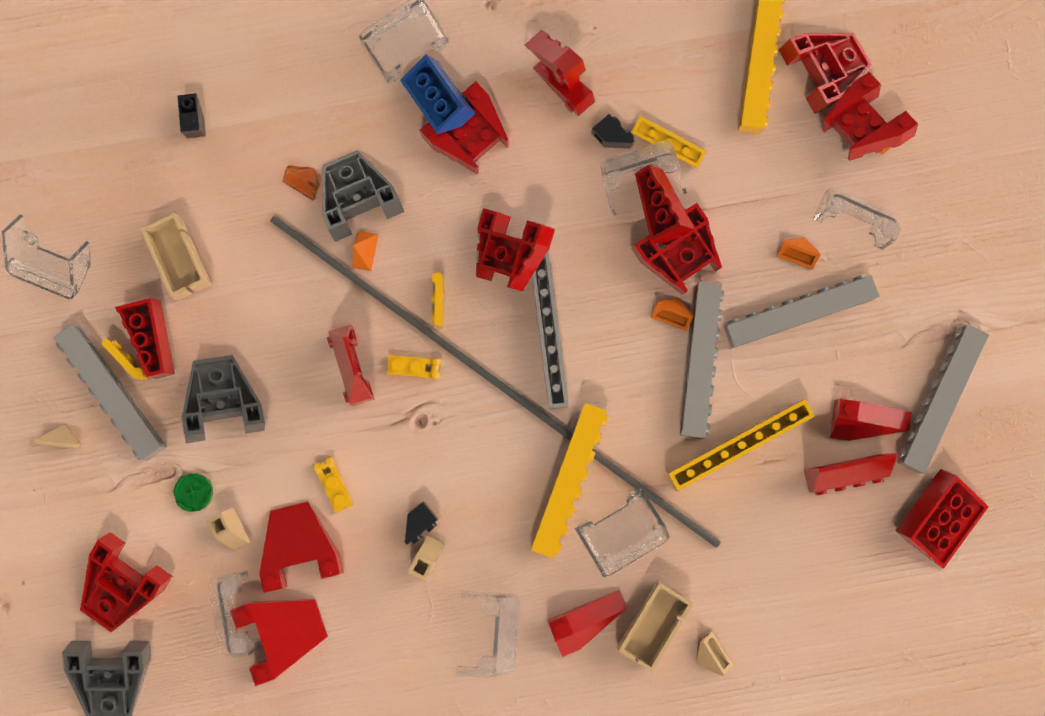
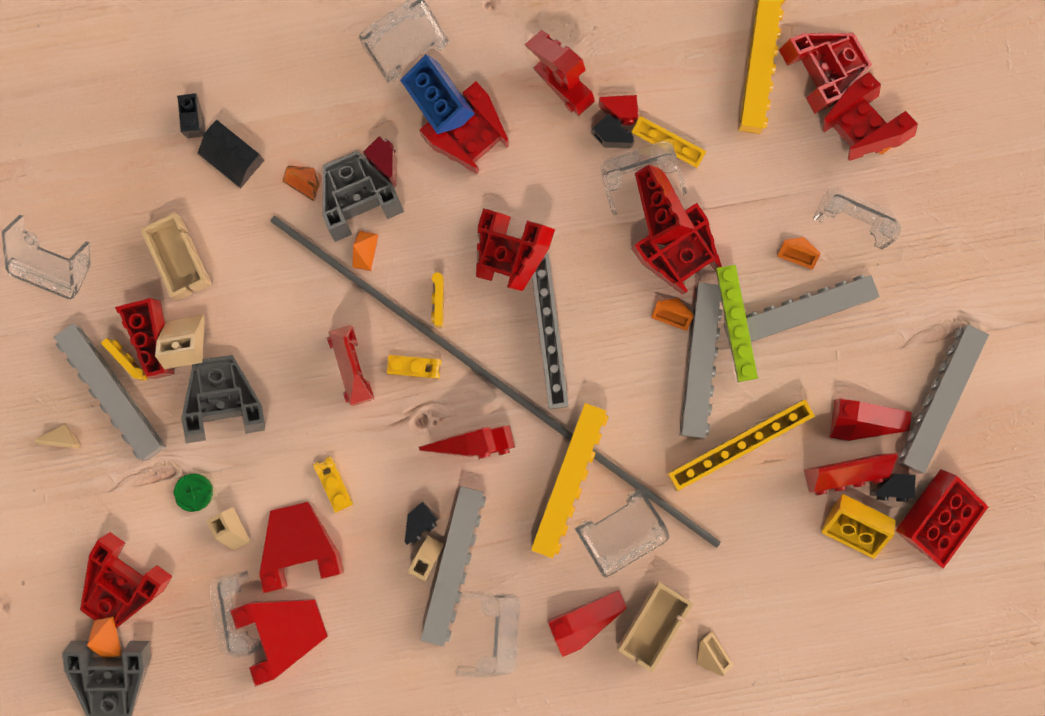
none -> orange slope [87,617,122,659]
none -> tan slope [155,315,205,369]
none -> black slope [197,119,265,188]
none -> dark red slope [363,136,397,188]
none -> red wedge [418,425,515,459]
none -> light grey brick [421,486,486,647]
none -> red slope [598,95,638,126]
none -> lime plate [716,264,758,382]
none -> yellow slope [821,494,896,559]
none -> black slope [870,474,916,502]

